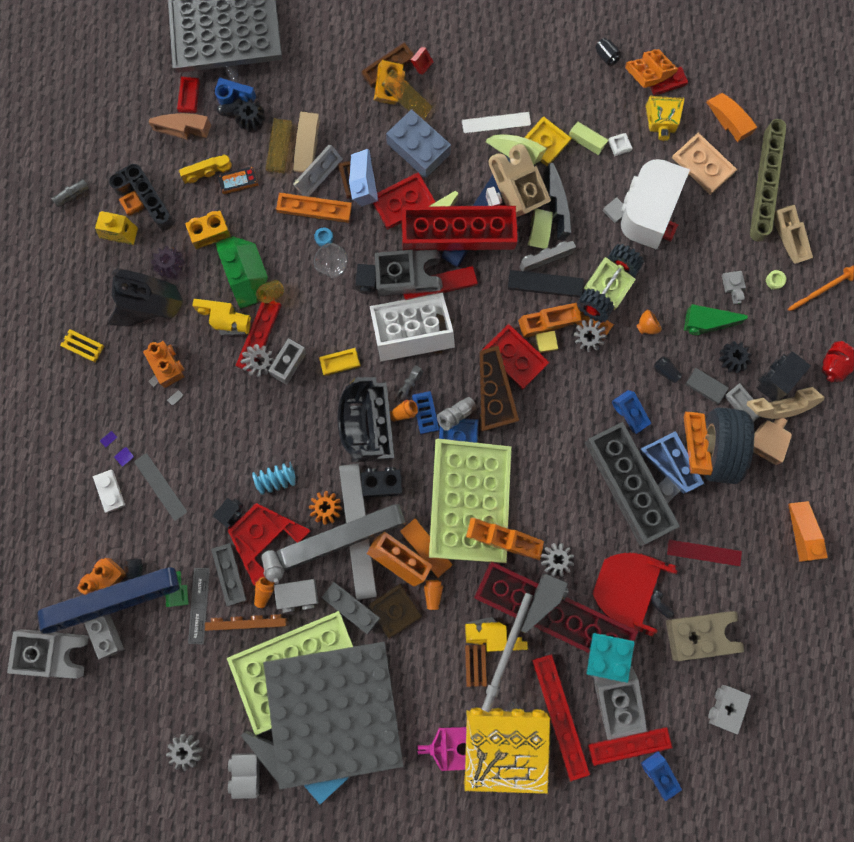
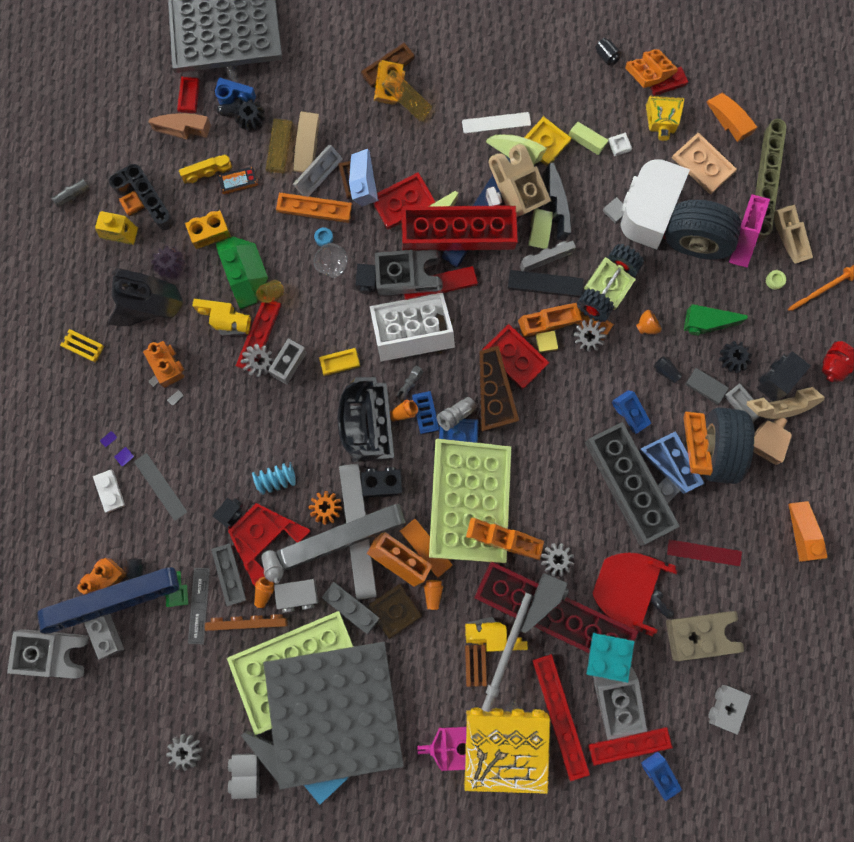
sand blue brick [386,109,451,179] -> none
red plate [411,47,434,74] -> none
light grey plate [722,271,746,304] -> none
none -> black wheel [664,200,742,259]
none -> dark pink arch [729,194,770,268]

